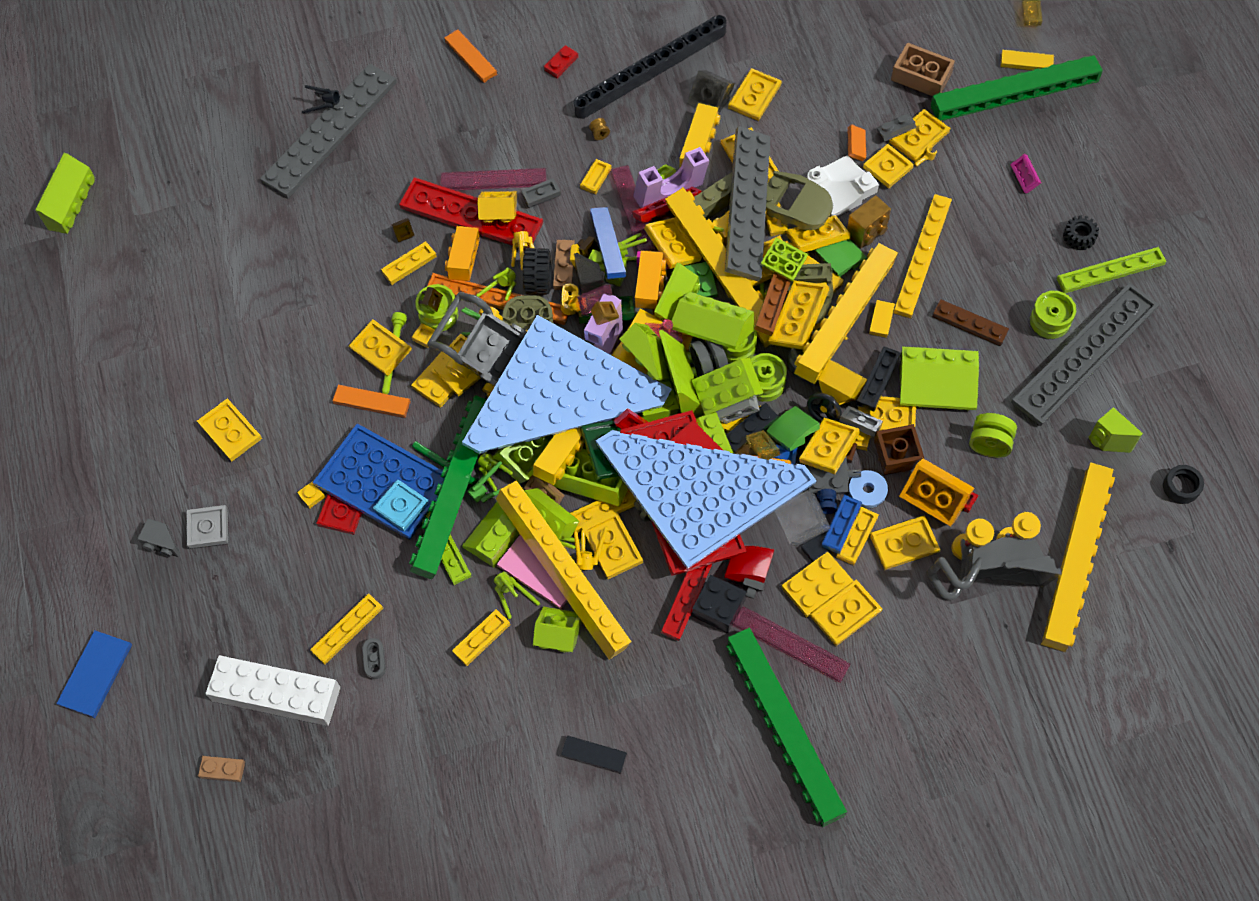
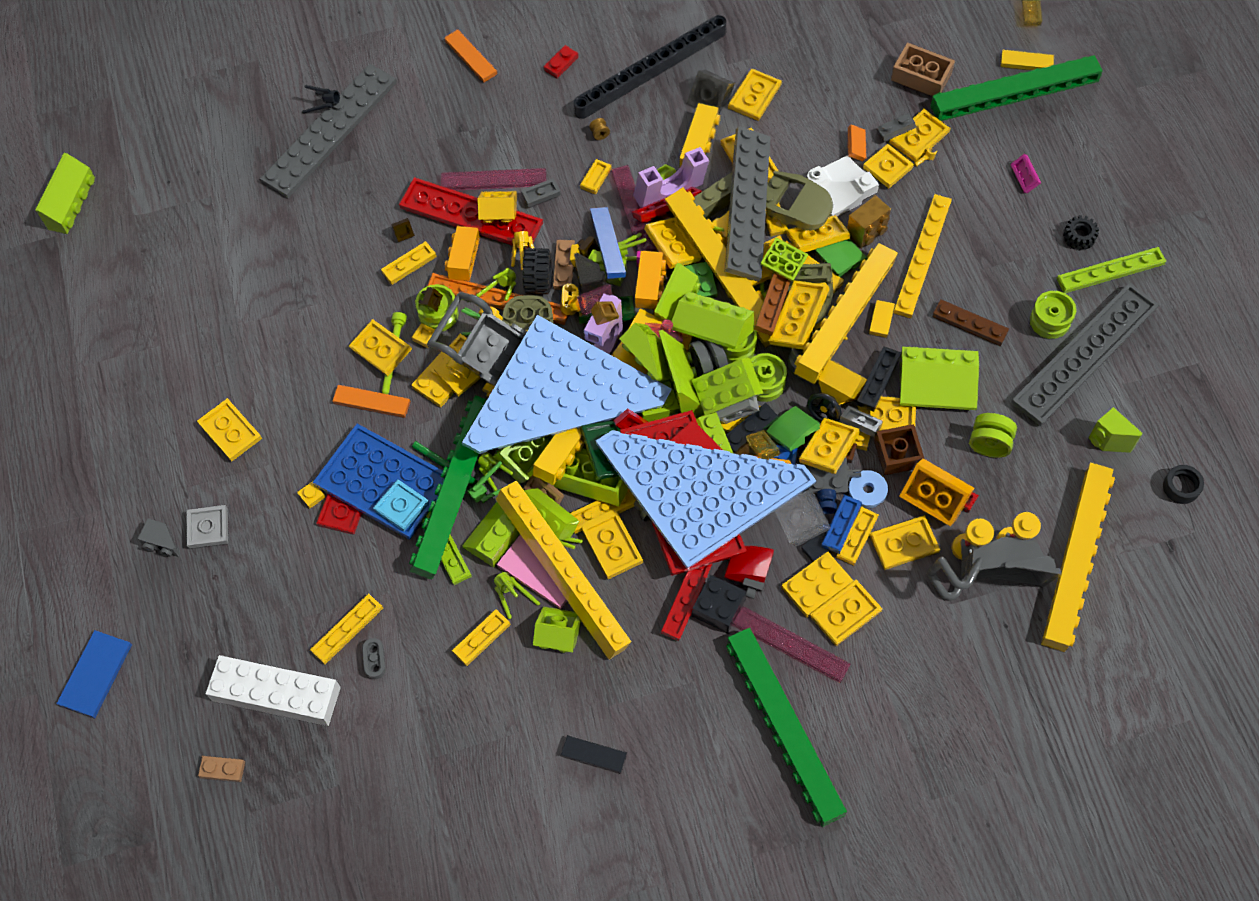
yellow plant [574,527,608,570] -> none

